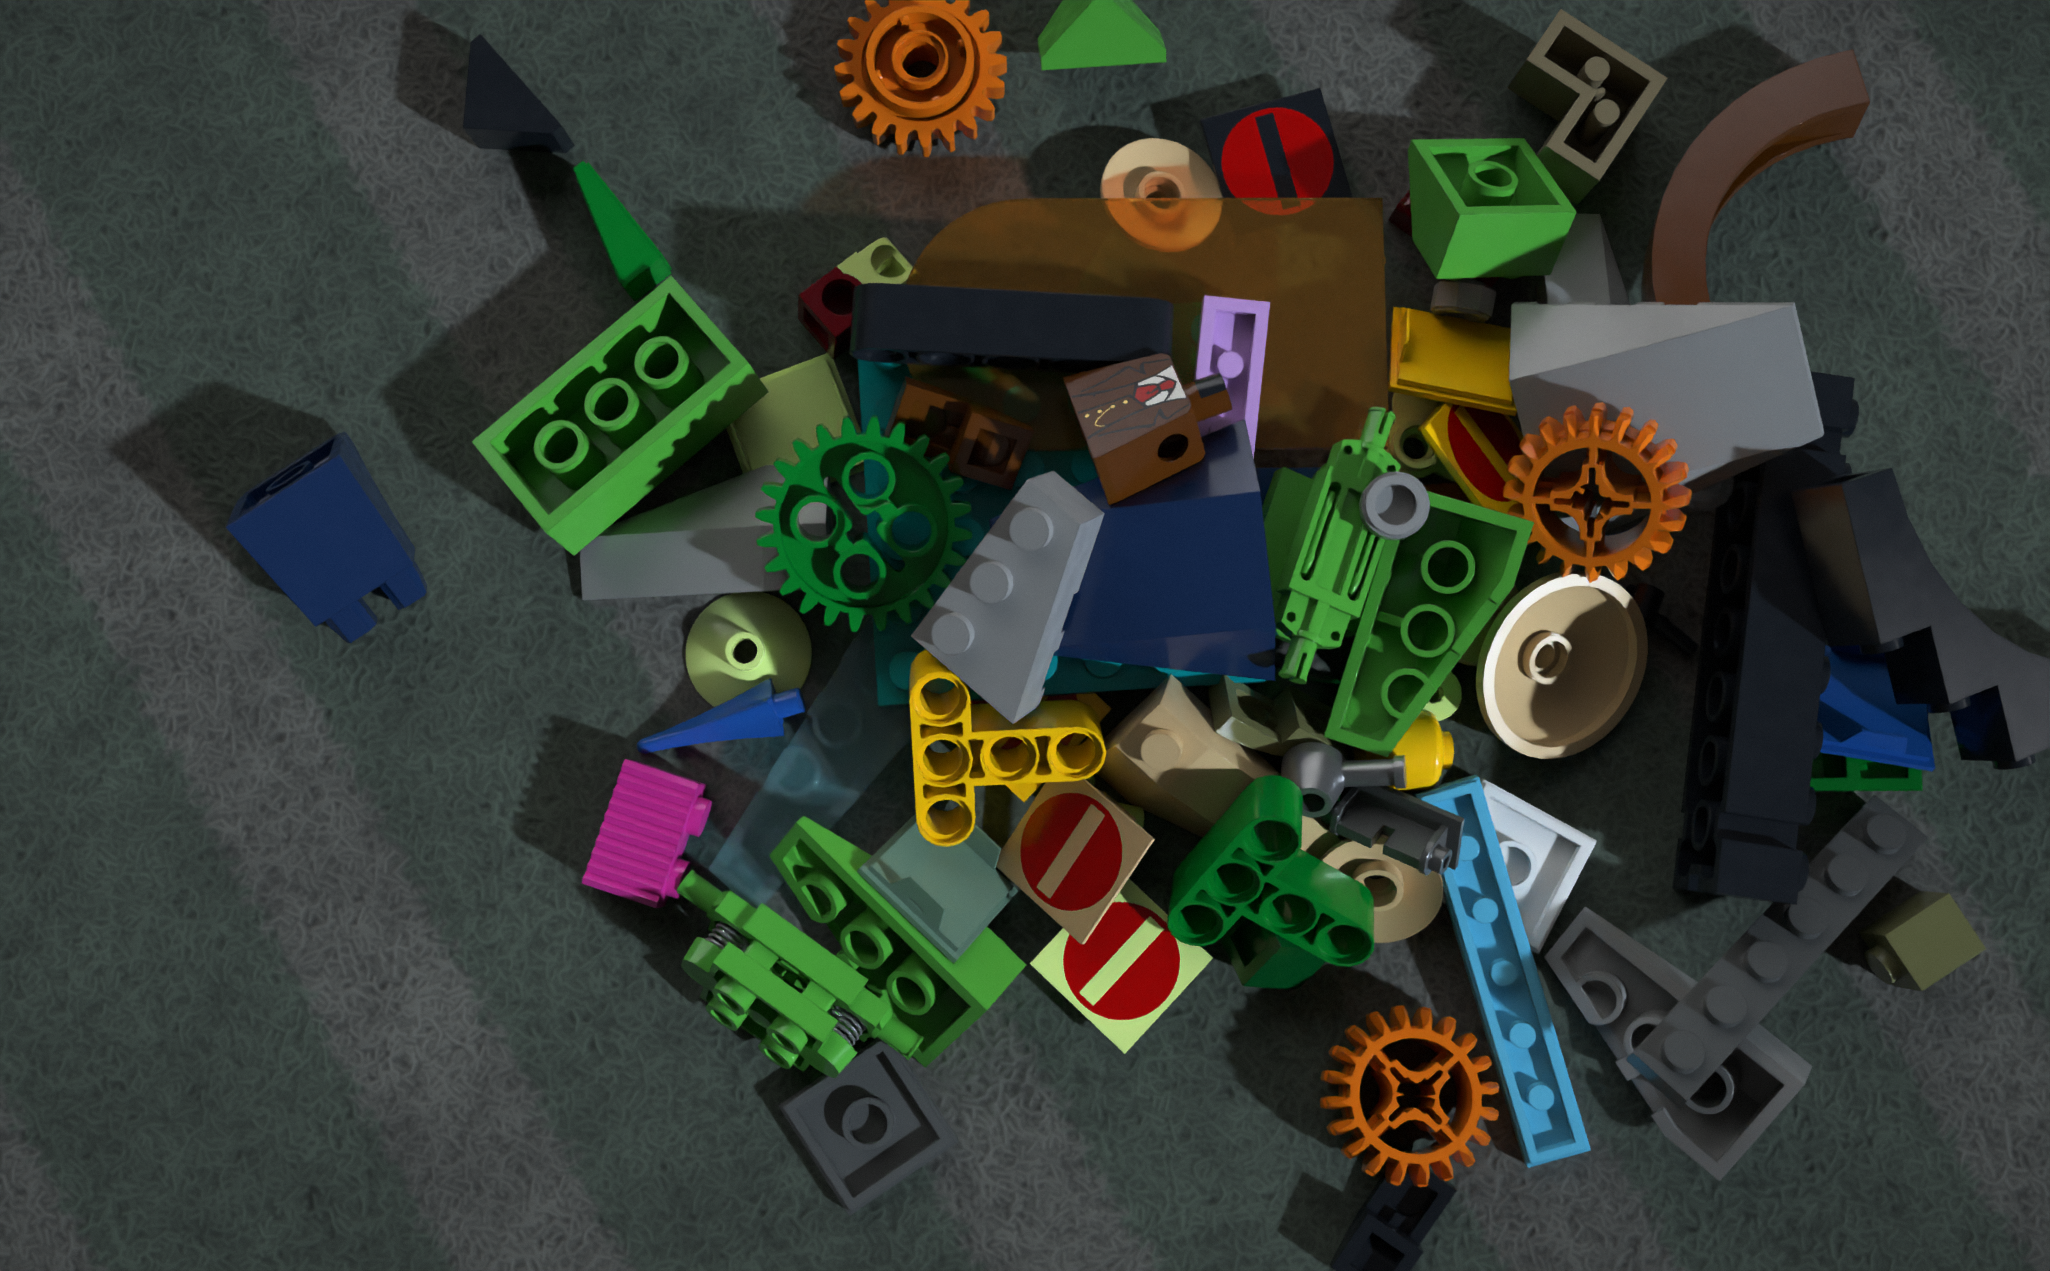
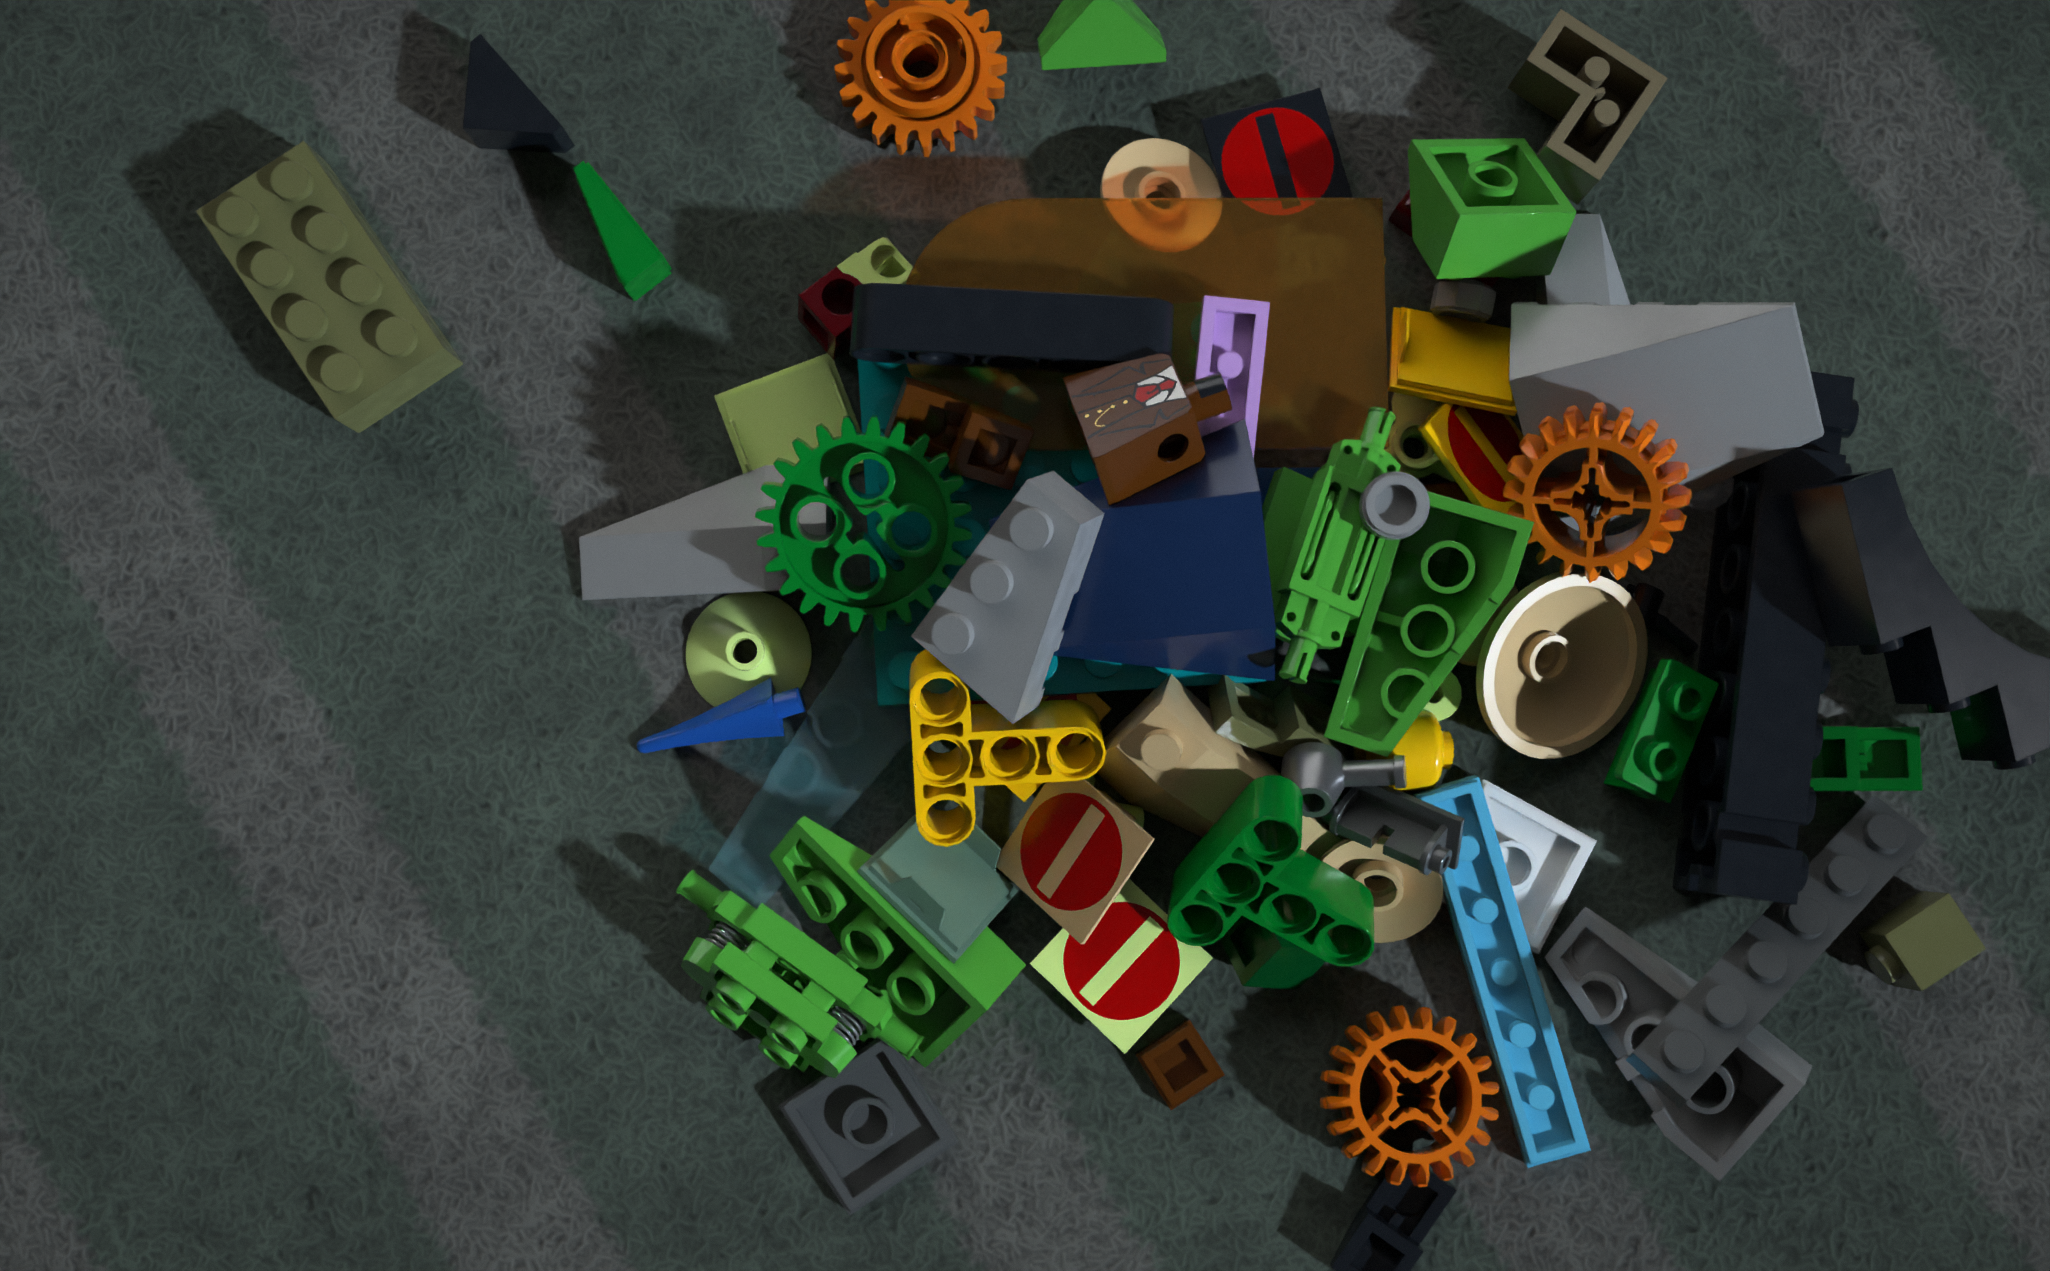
dark blue hips [226,432,427,643] -> none
bright green brick [472,276,769,556] -> none
dark pink brick [582,759,712,908] -> none
reddish brown arch [1641,49,1870,305] -> none
blue piece [1817,645,1935,772] -> none
none -> olive brick [196,141,463,433]
none -> reddish brown tile [1135,1018,1225,1110]
none -> green bracket [1603,658,1719,803]

